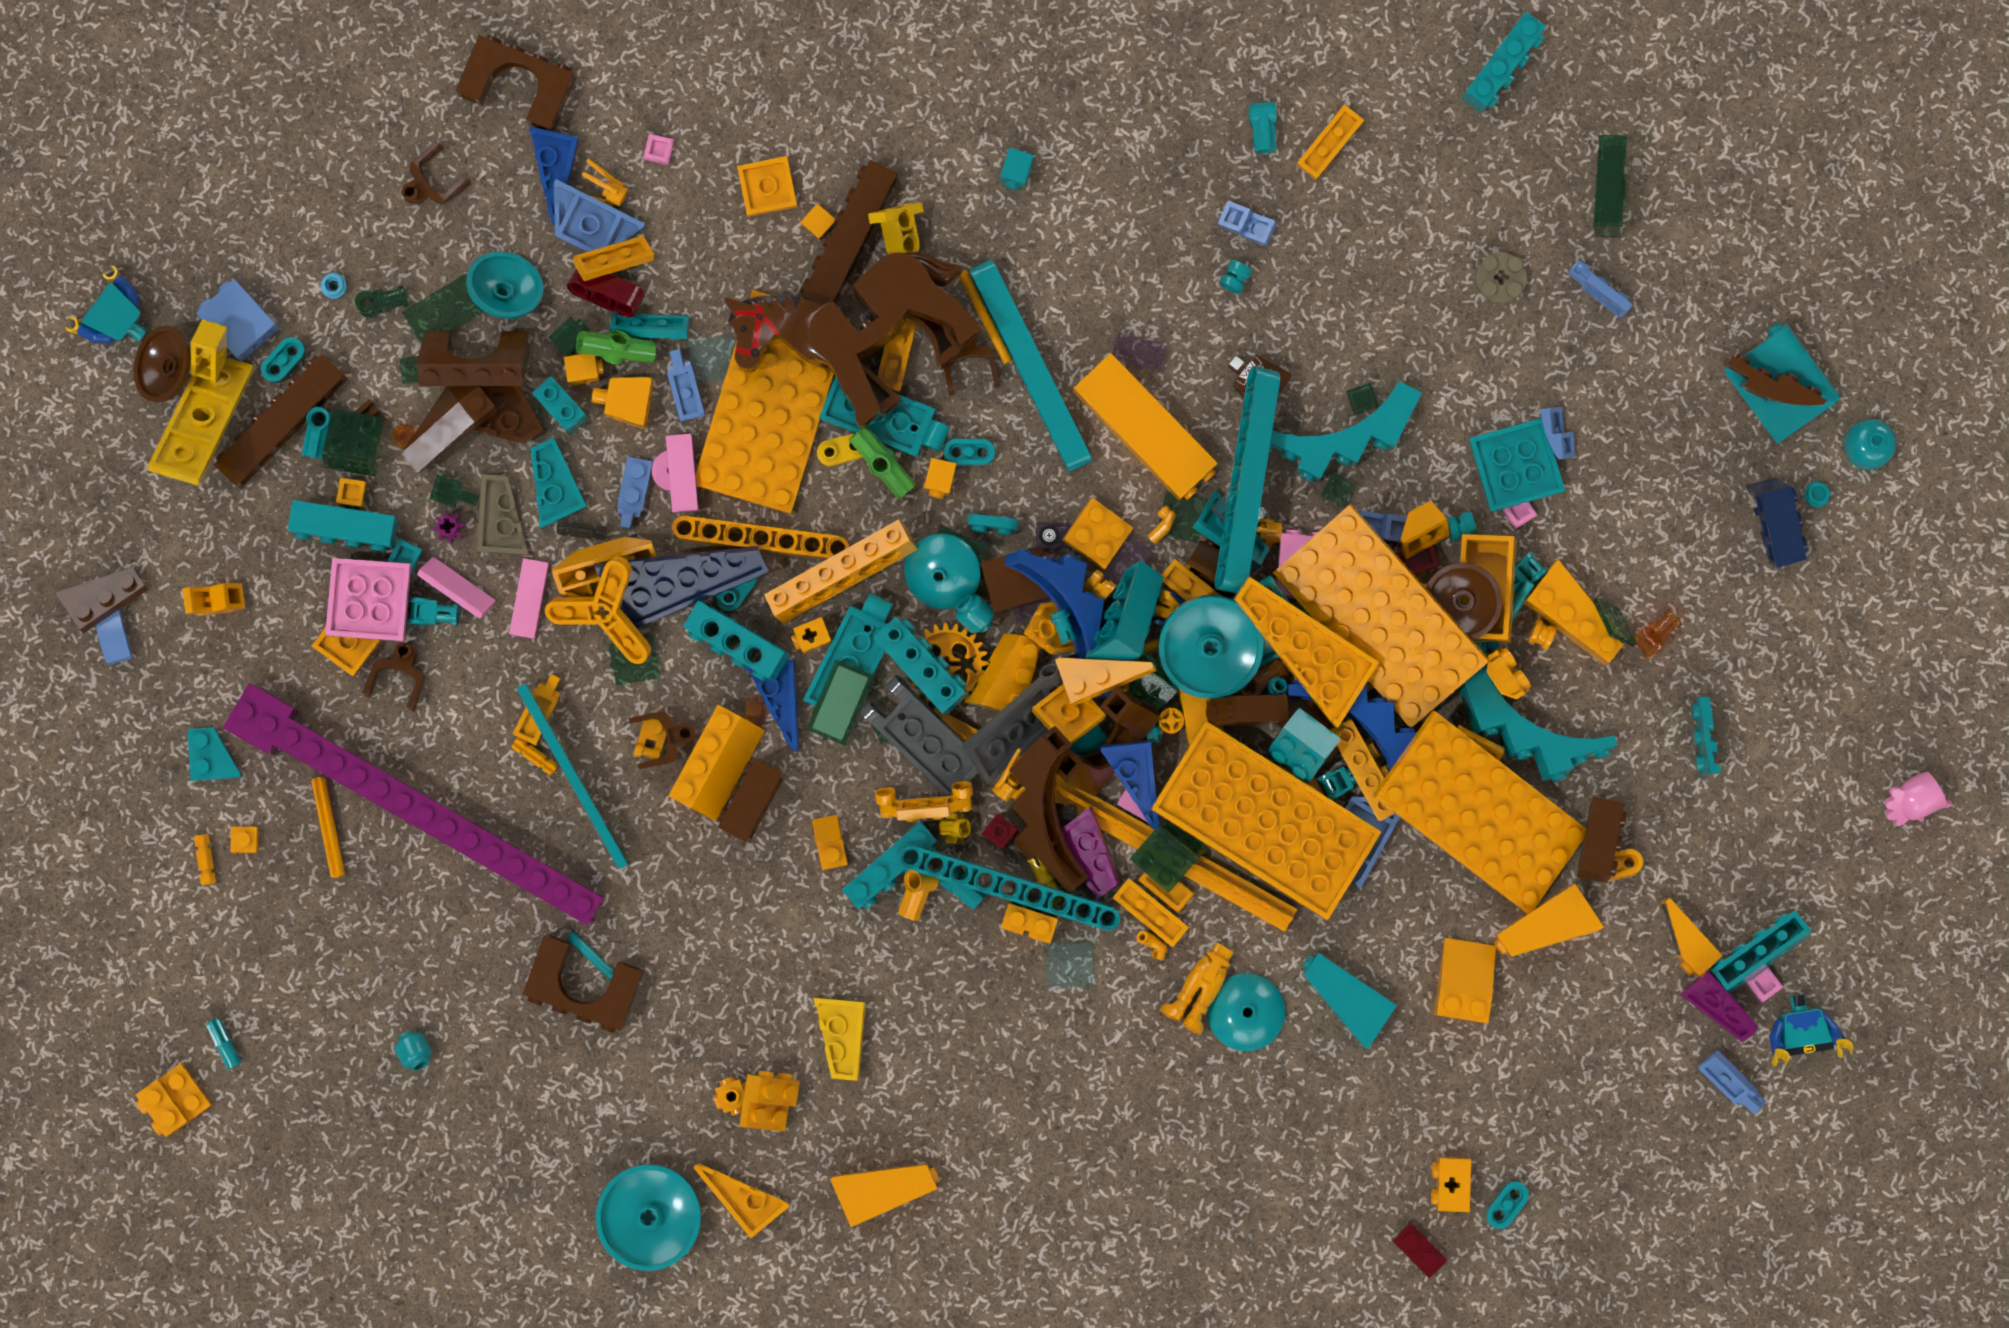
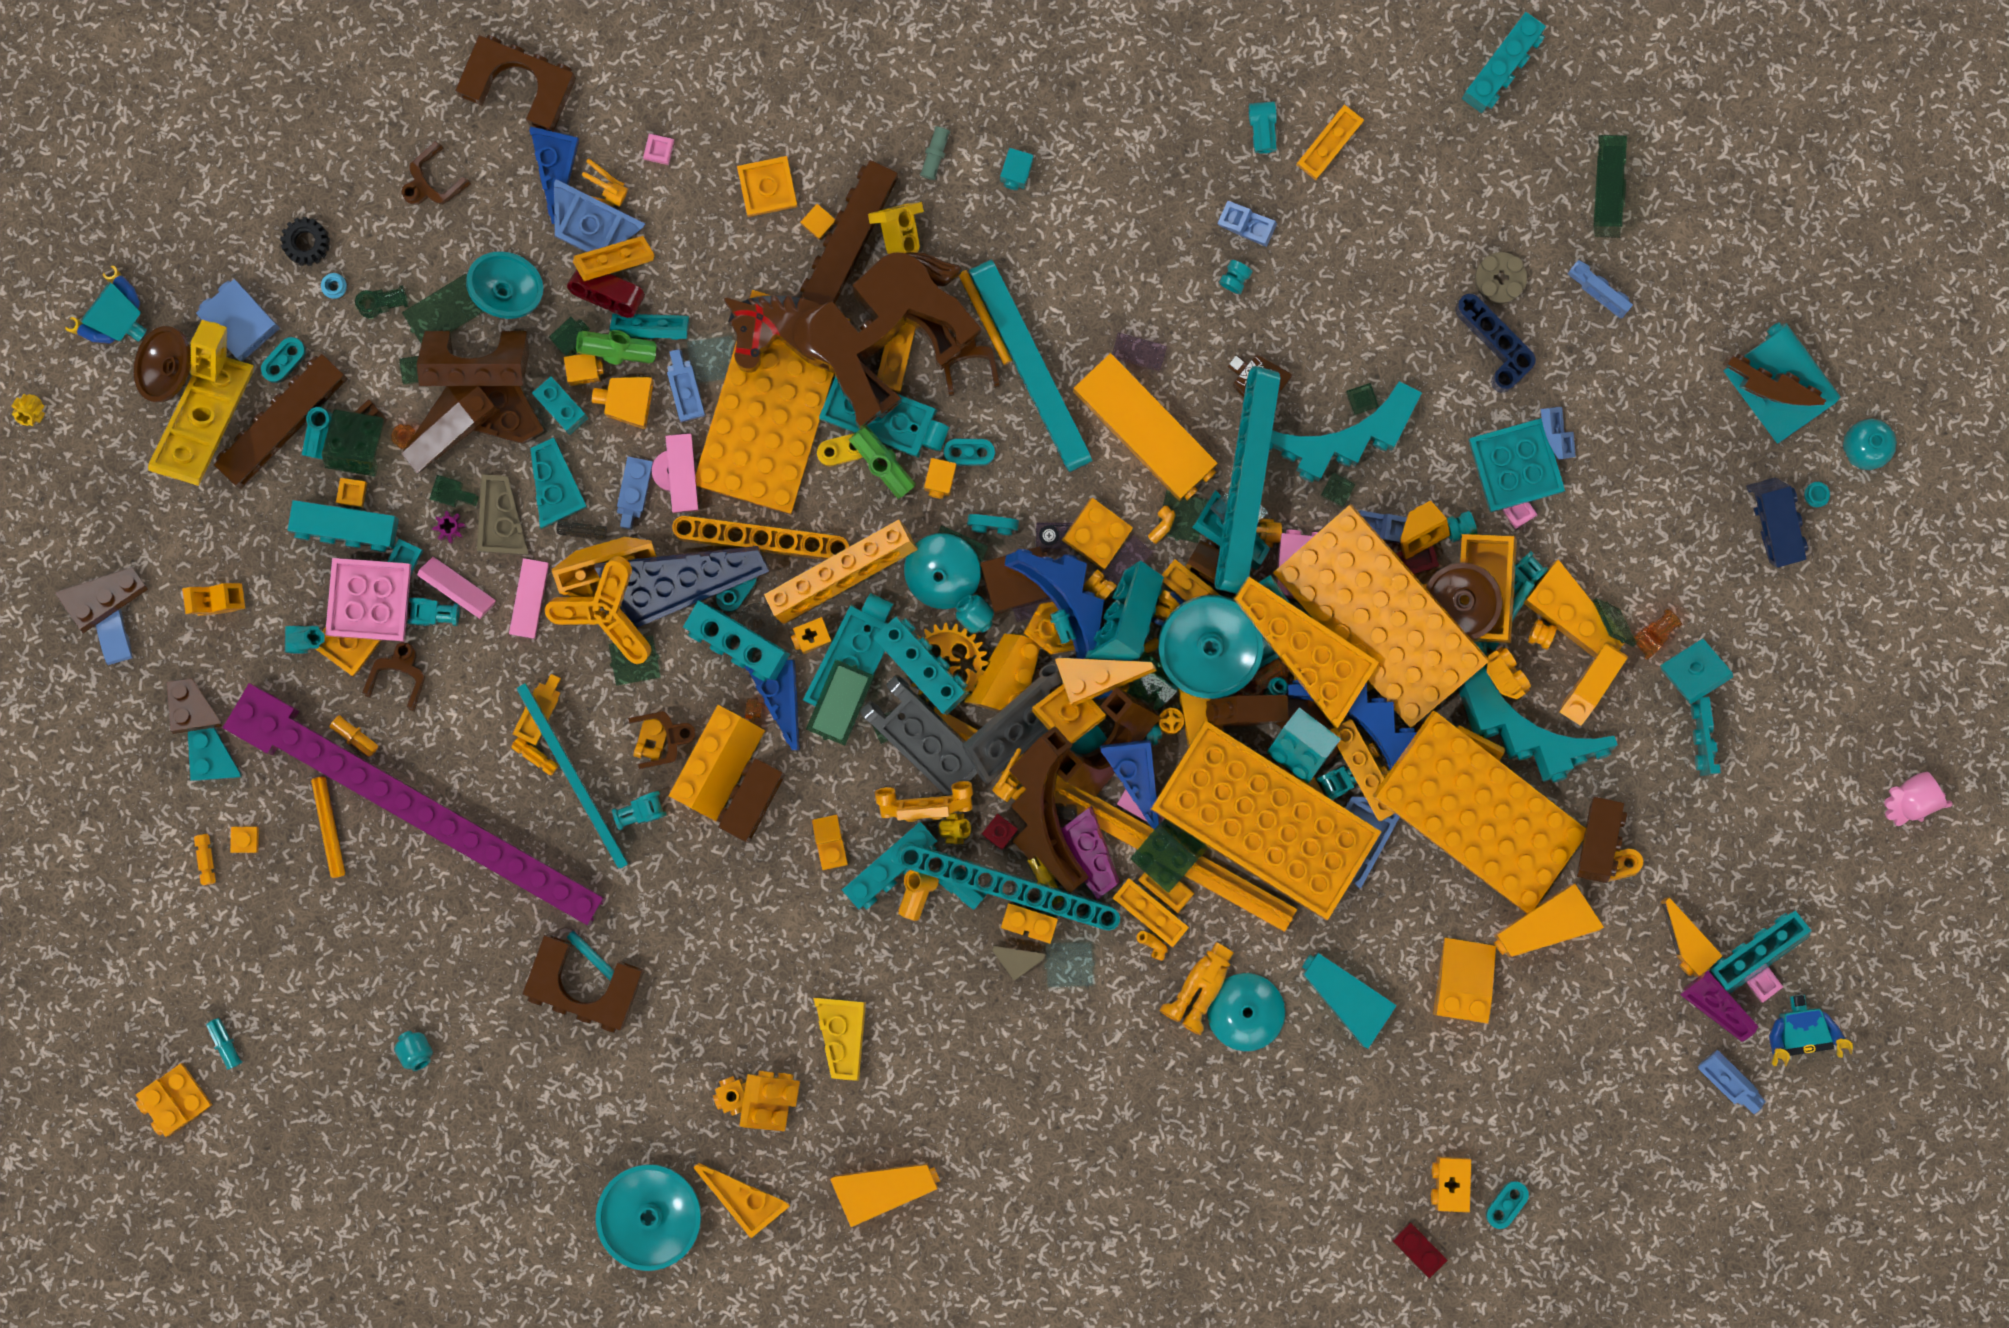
none -> yellow gear [11,394,45,426]
none -> reddish brown wing [166,678,222,734]
none -> black tyre [280,217,330,266]
none -> teal piece [285,626,325,654]
none -> light orange axle [329,715,378,757]
none -> teal connector [612,791,667,831]
none -> sand green pin [920,126,950,180]
none -> dark tan slope [993,946,1045,981]
none -> dark blue beam [1455,294,1536,393]
none -> light orange slope [1559,642,1628,726]
none -> teal plate [1660,638,1734,705]

